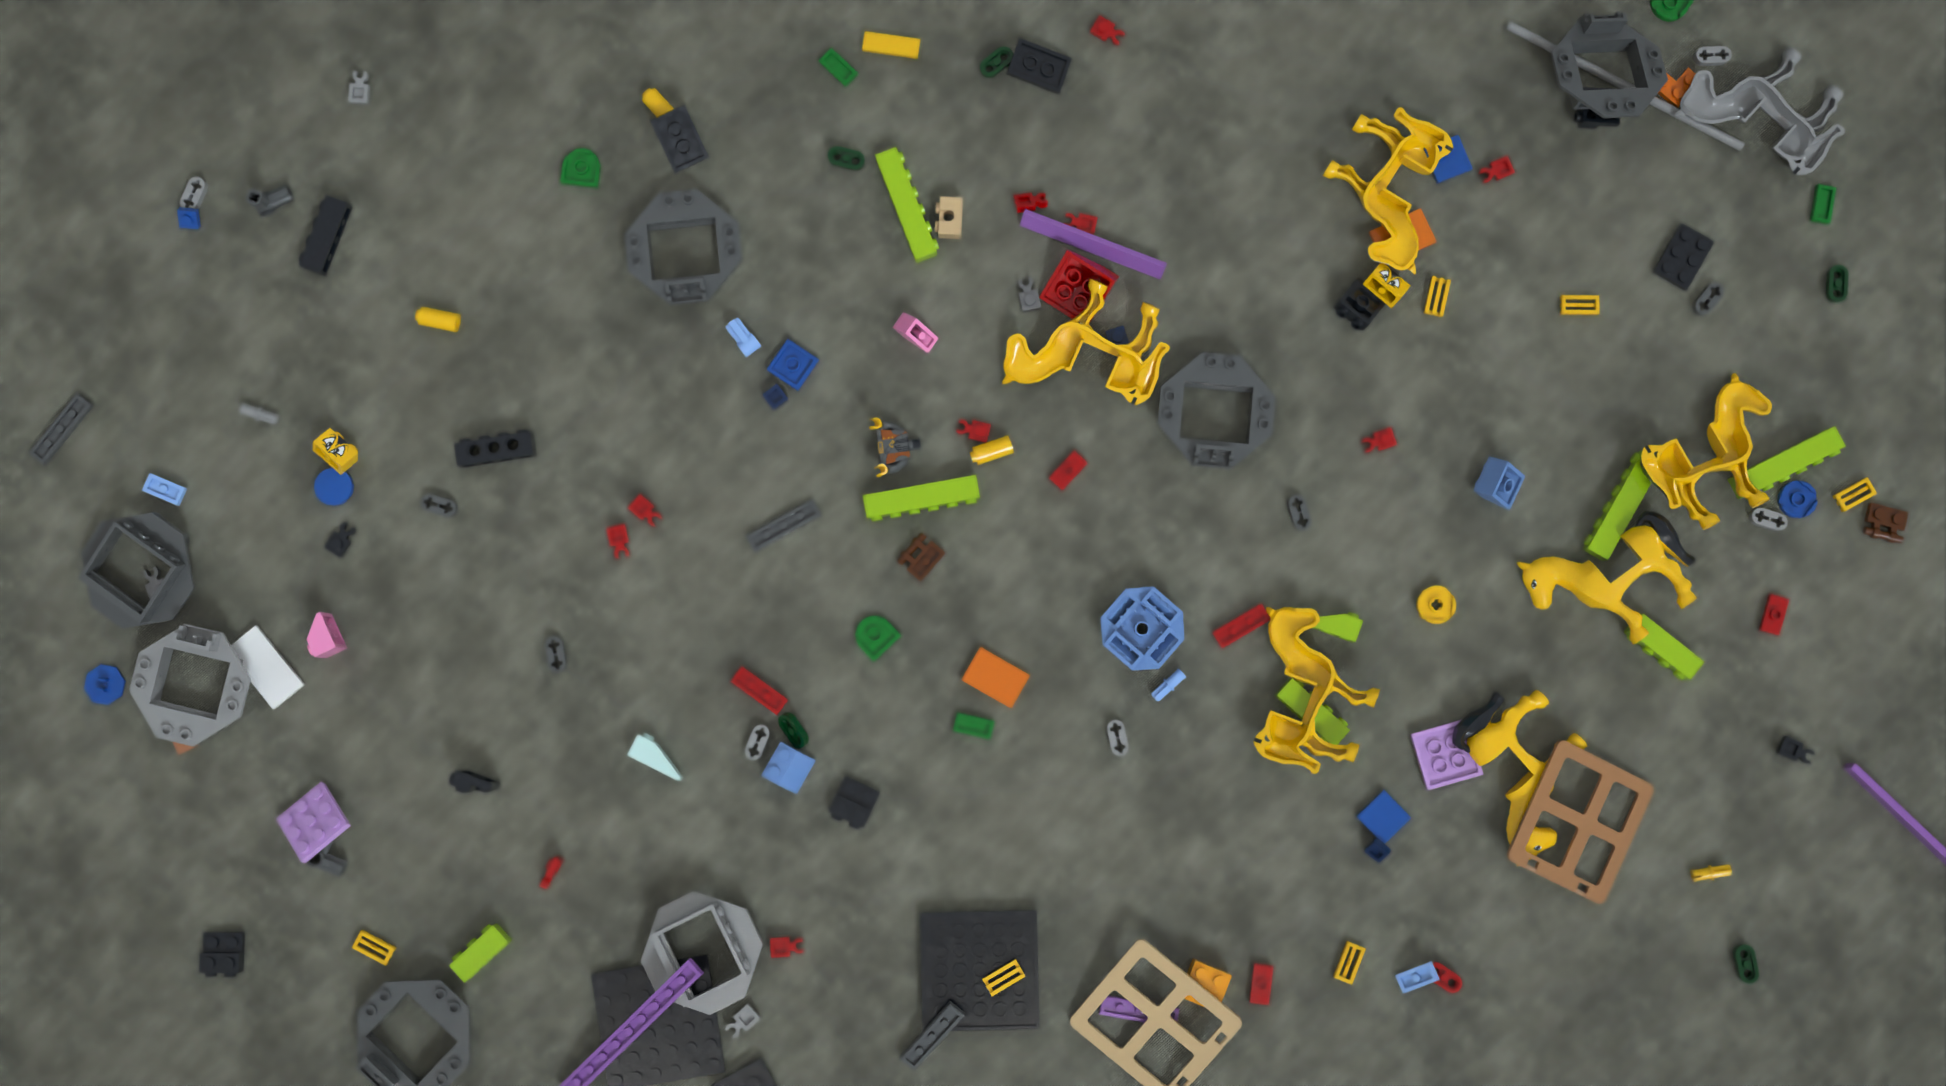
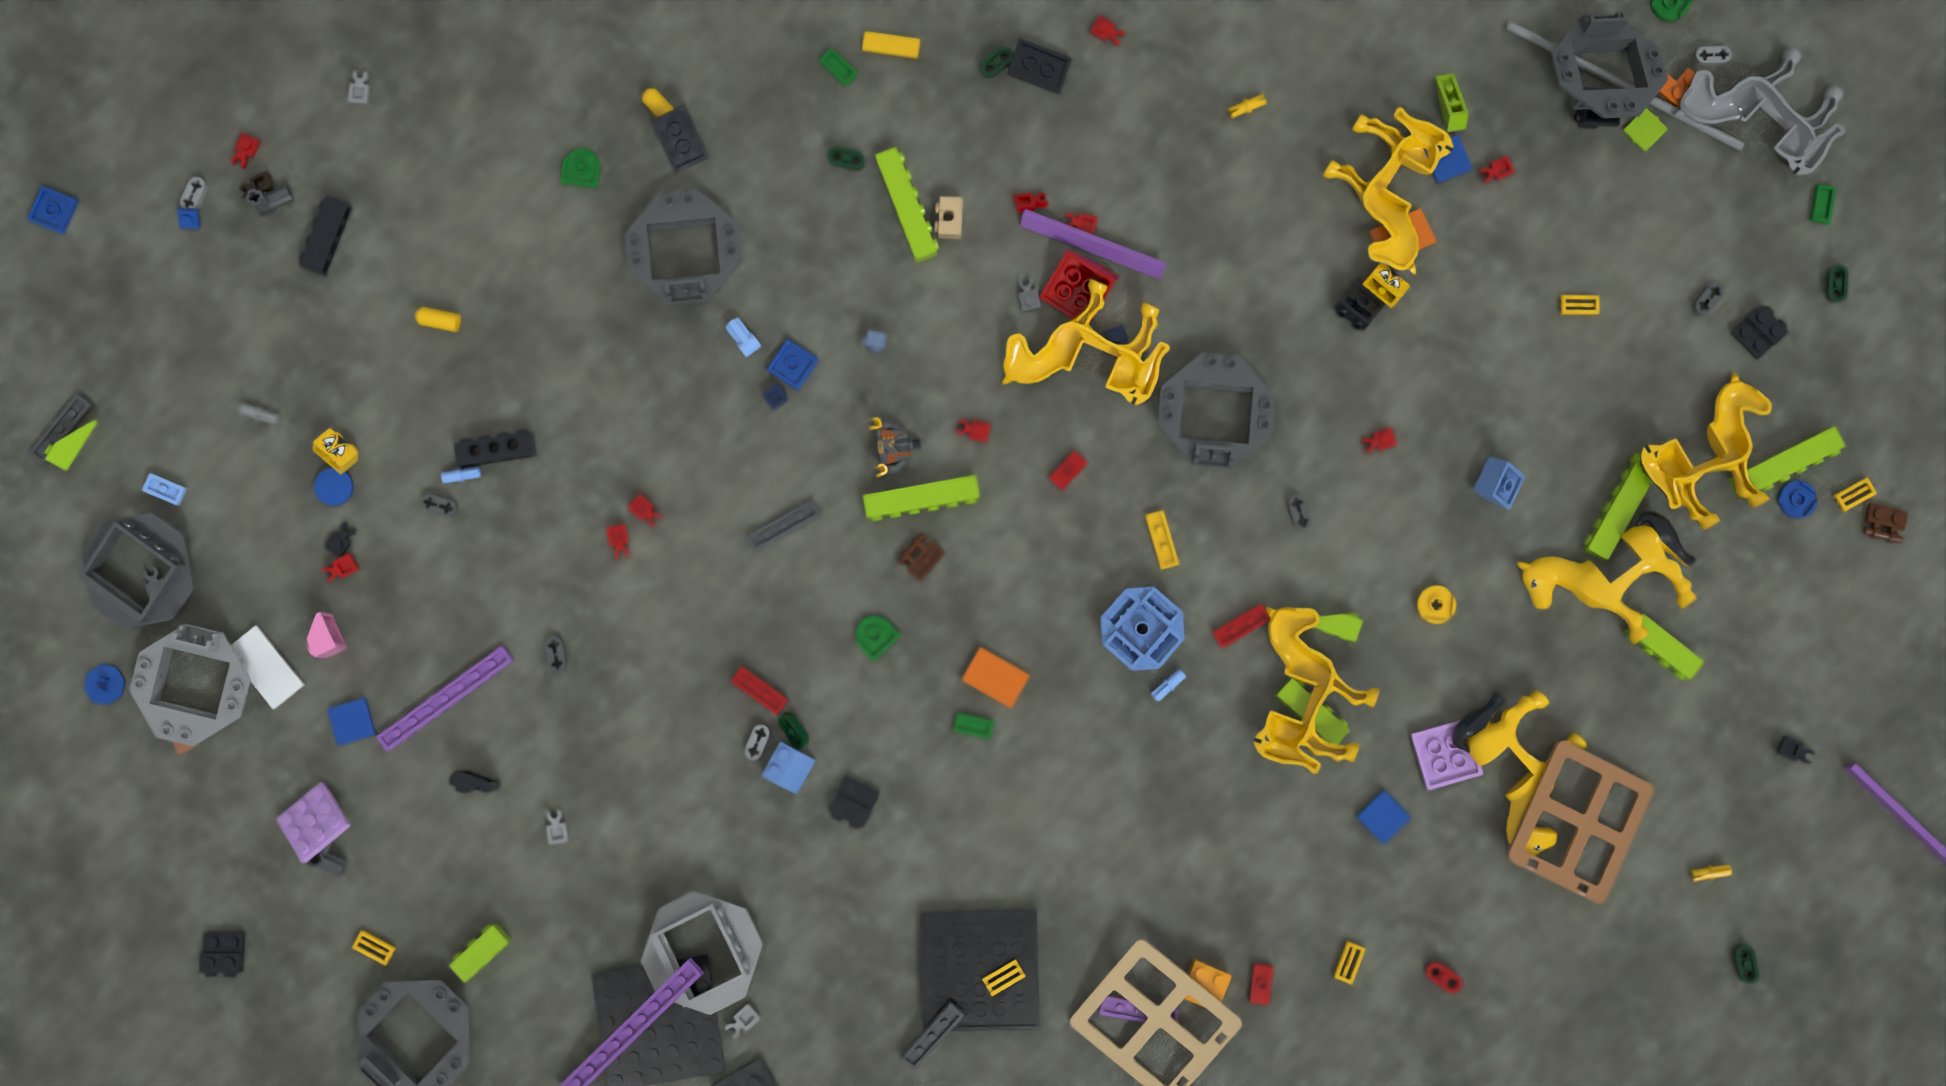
red plate [539,856,565,890] -> none
light aqua slope [627,732,683,781] -> none
red plate [770,936,804,958] -> none
bright pink slope [892,312,939,353] -> none
yellow brick [969,435,1014,465] -> none
light grey beam [1107,720,1128,756] -> none
dark blue plate [1364,838,1392,863] -> none
light blue plate [1395,961,1440,994] -> none
yellow tile [1423,276,1451,318] -> none
black plate [1652,223,1715,291] -> none
light grey beam [1749,508,1788,531] -> none
red plate [1759,594,1790,636] -> none
none -> blue tile [26,185,79,235]
none -> lime slope [44,419,99,471]
none -> red plate [230,132,261,169]
none -> dark brown plate [239,171,274,200]
none -> red plate [321,552,360,582]
none -> blue tile [327,698,376,746]
none -> medium lavender tile [376,645,514,752]
none -> light blue axle [441,466,481,484]
none -> light grey plate [546,809,570,845]
none -> sand blue plate [862,330,887,353]
none -> yellow tile [1144,510,1180,570]
none -> yellow pin [1227,93,1267,119]
none -> lime slope [1435,73,1469,132]
none -> lime piece [1623,108,1668,152]
none -> black plate [1730,305,1789,360]

